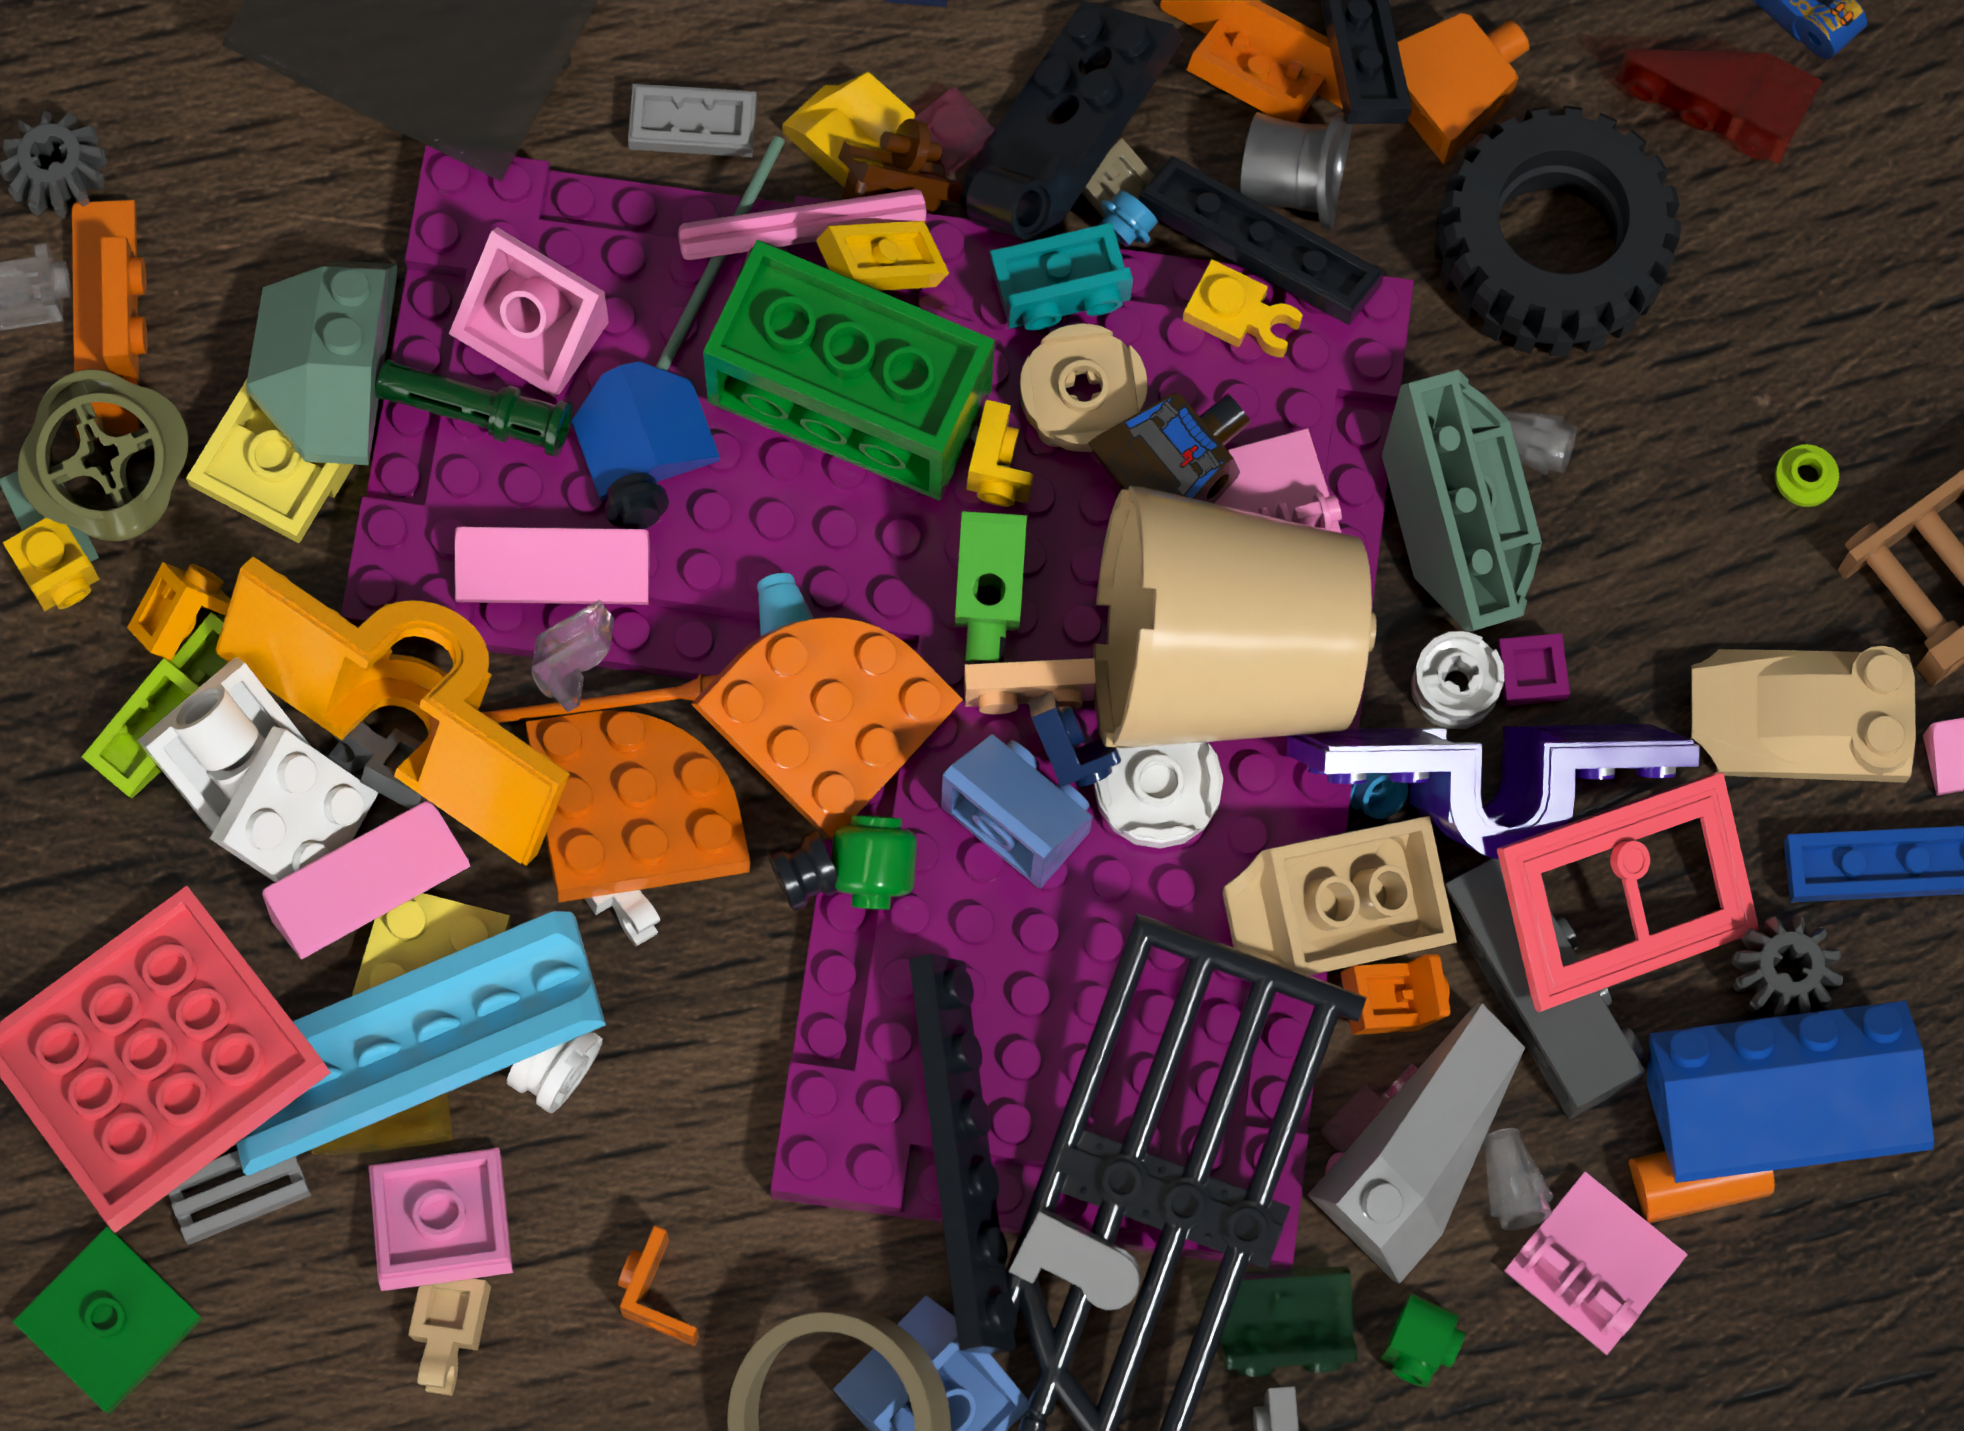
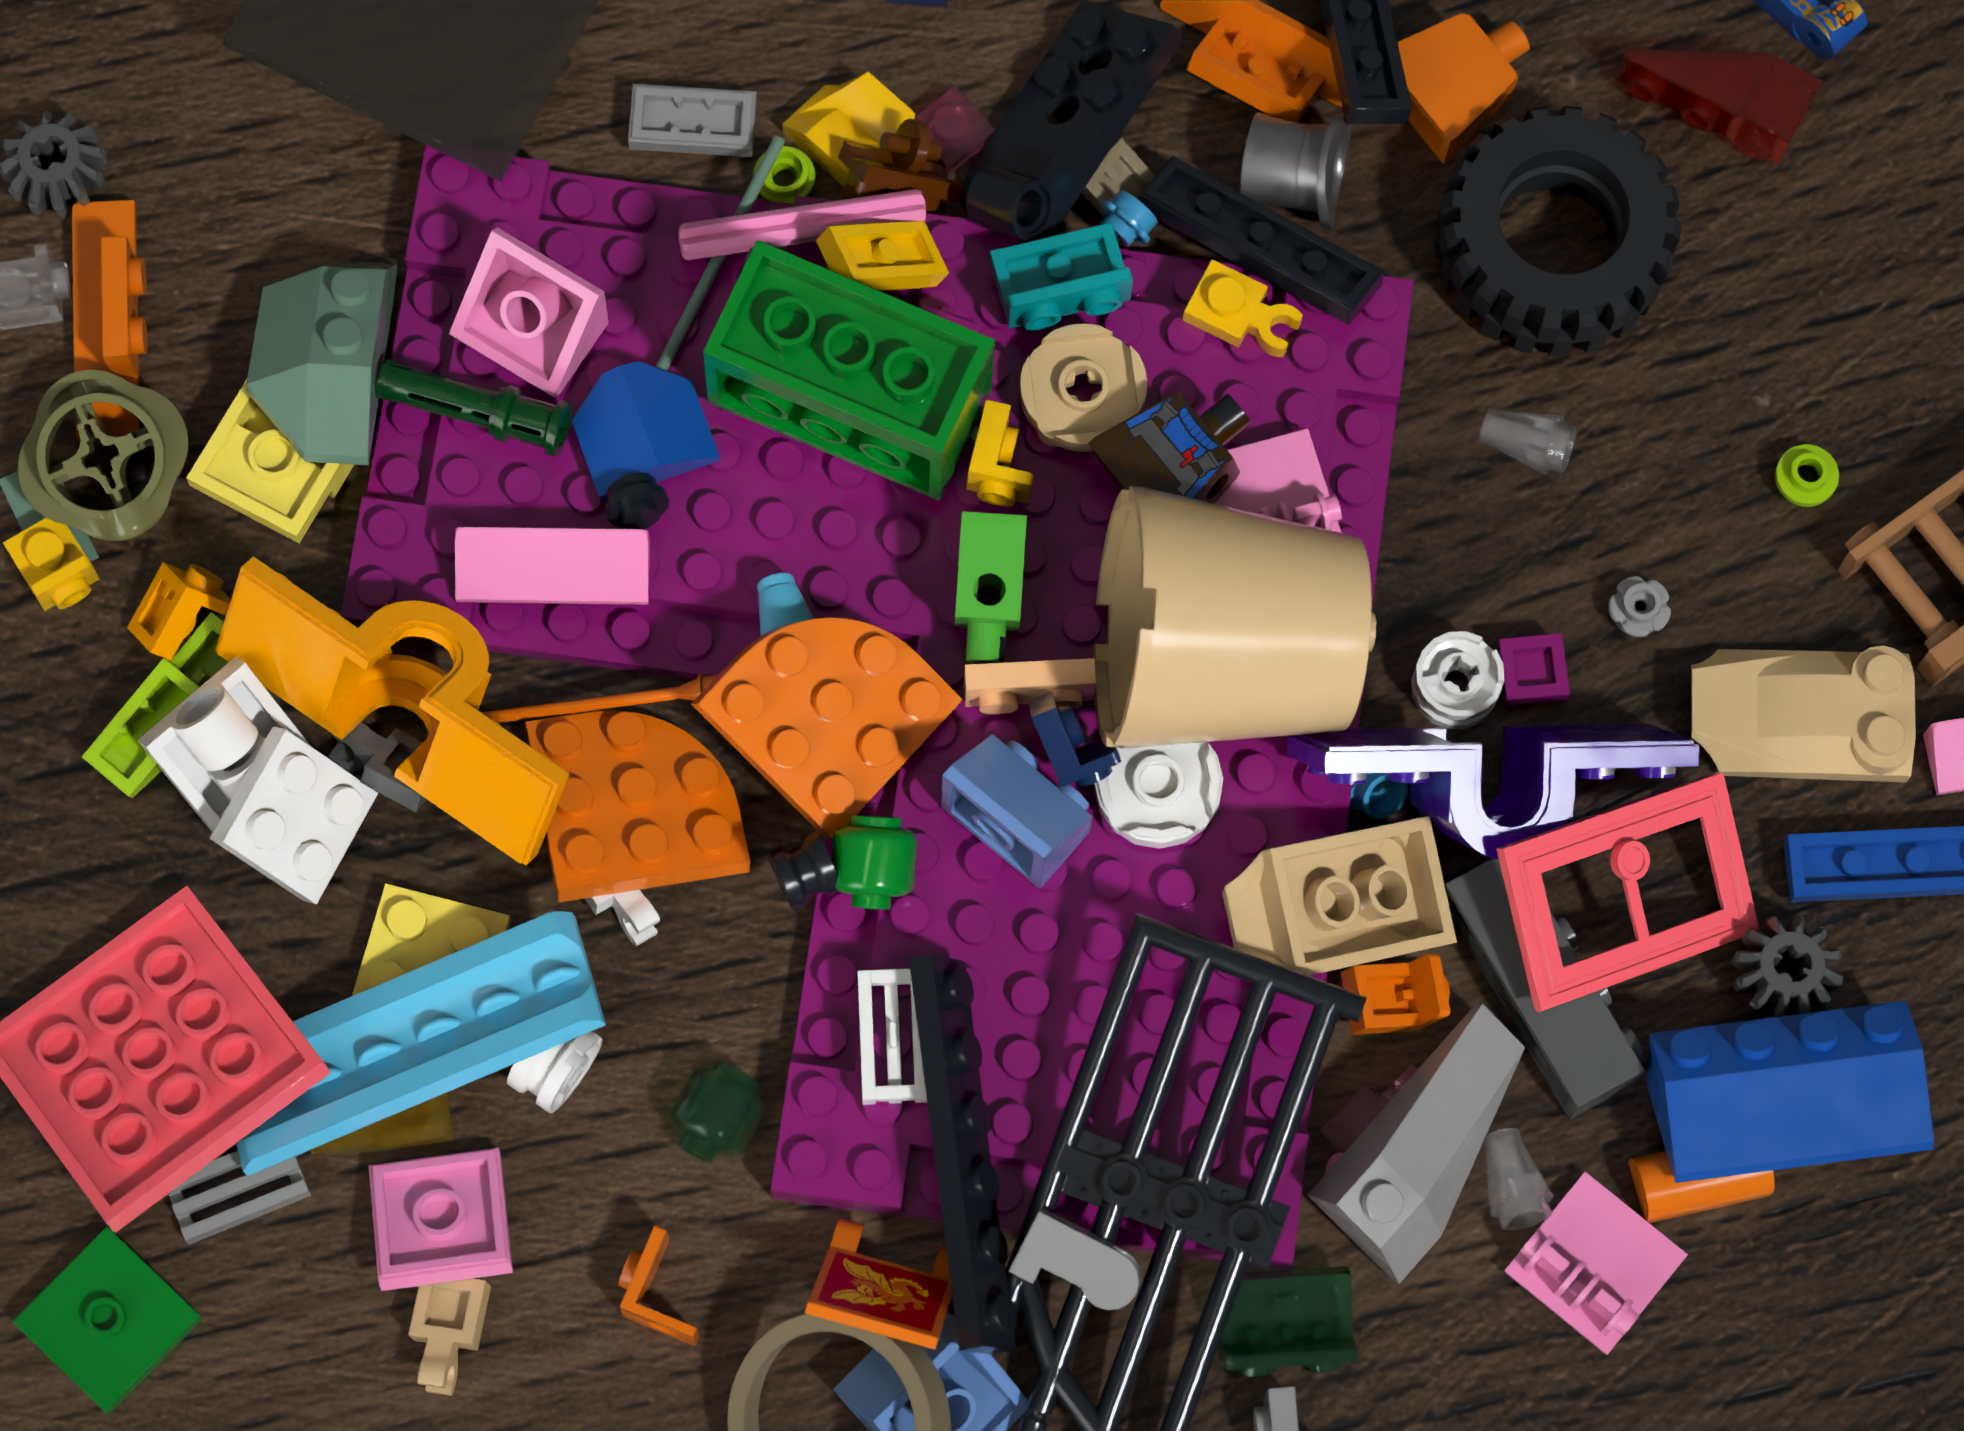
bright pink slope [262,801,470,960] -> none
clear bracket [531,600,614,712] -> none
green plate [1380,1293,1466,1387] -> none
sand green wedge [1382,370,1542,632] -> none
none -> clear green head [668,1062,766,1164]
none -> lime plate [753,146,815,204]
none -> flag [805,1218,952,1349]
none -> white tile [858,969,927,1105]
none -> light grey plate [1608,576,1671,637]

